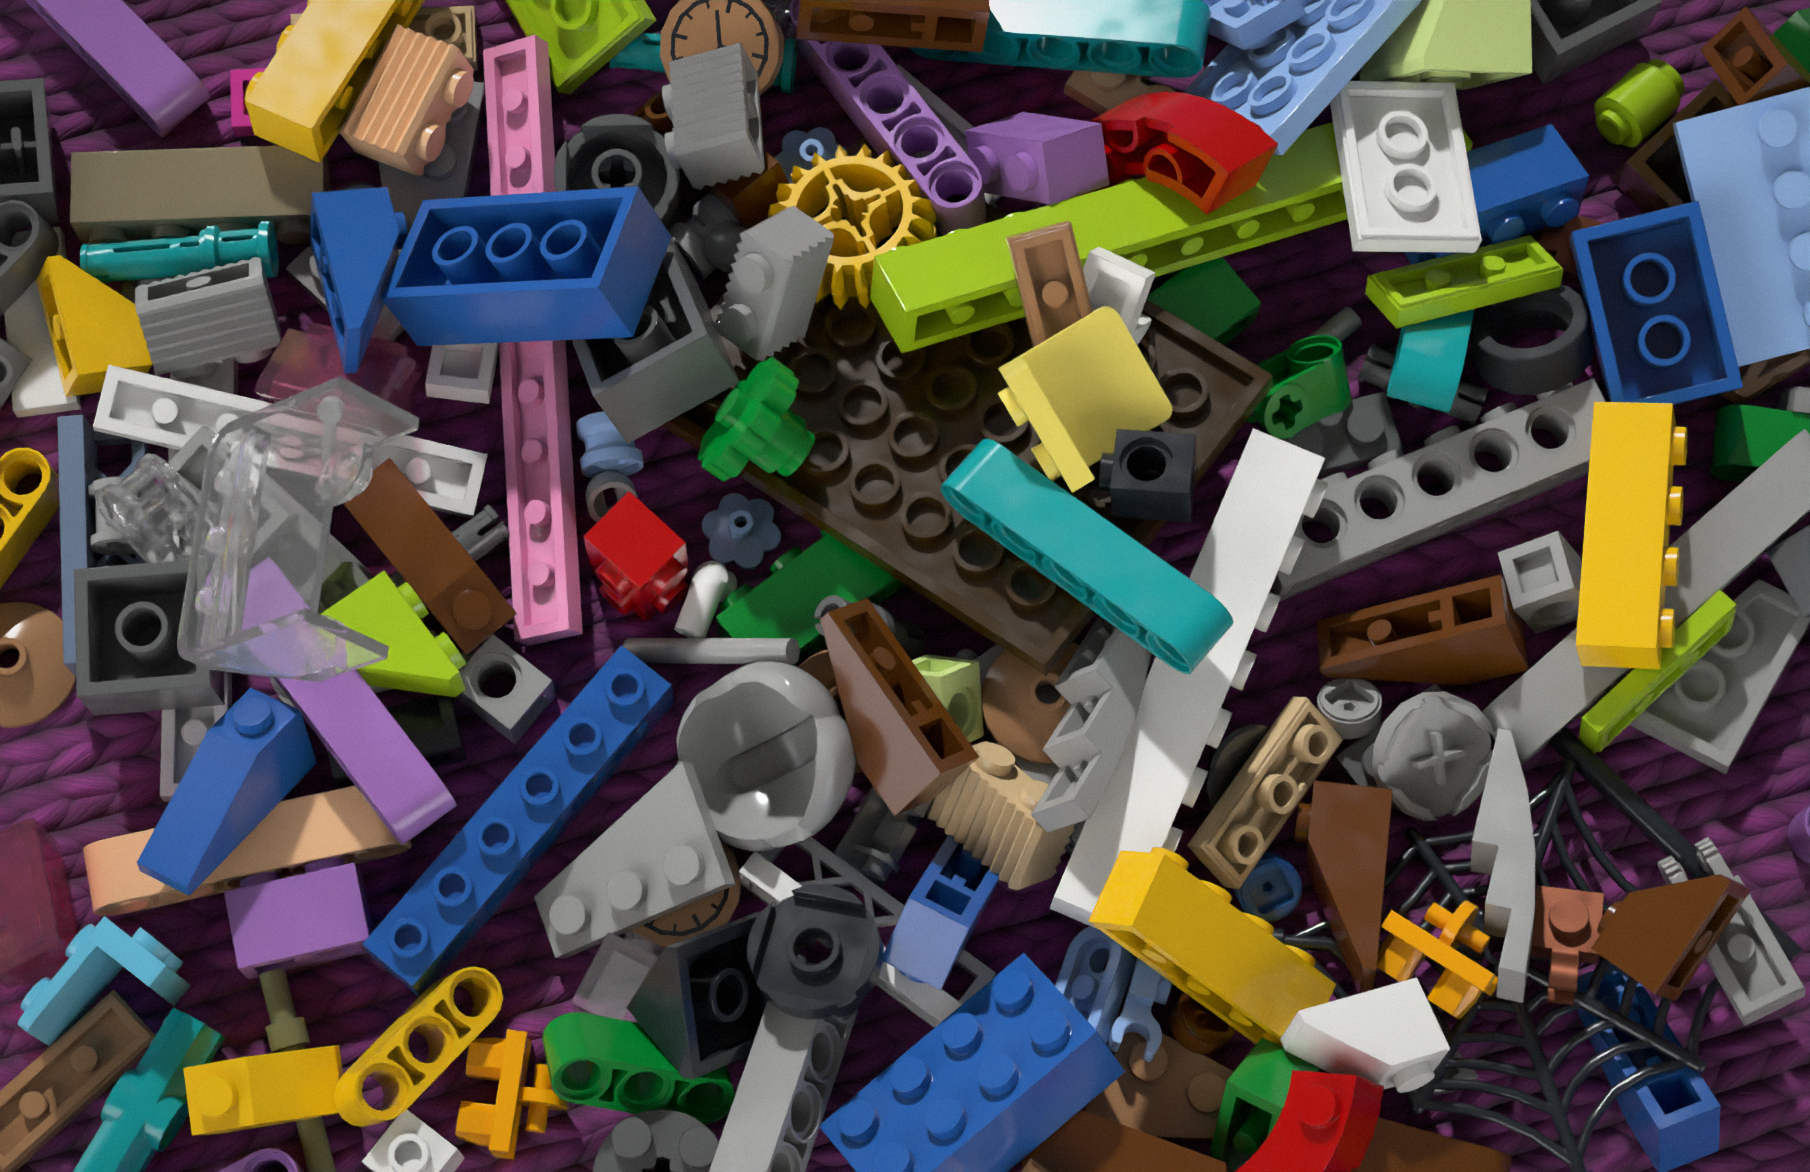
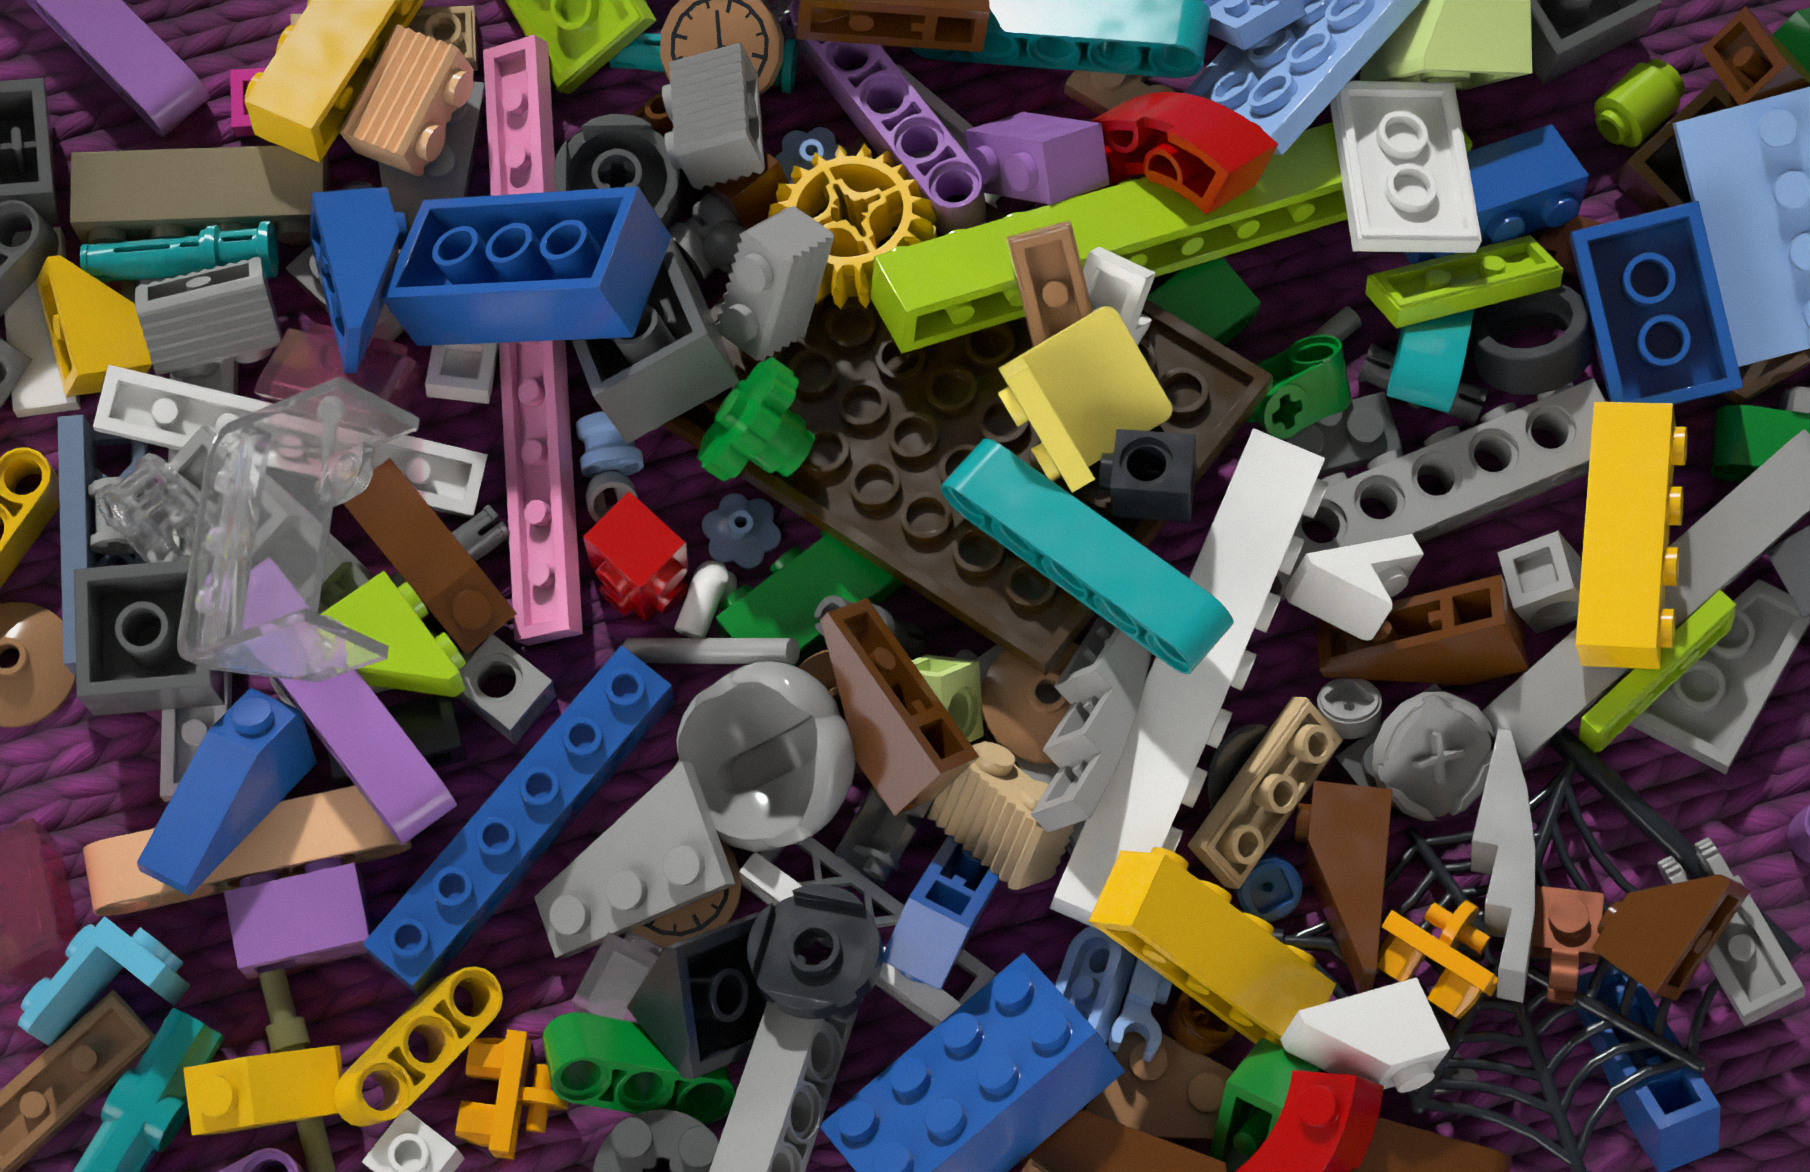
none -> white slope [1283,534,1424,641]

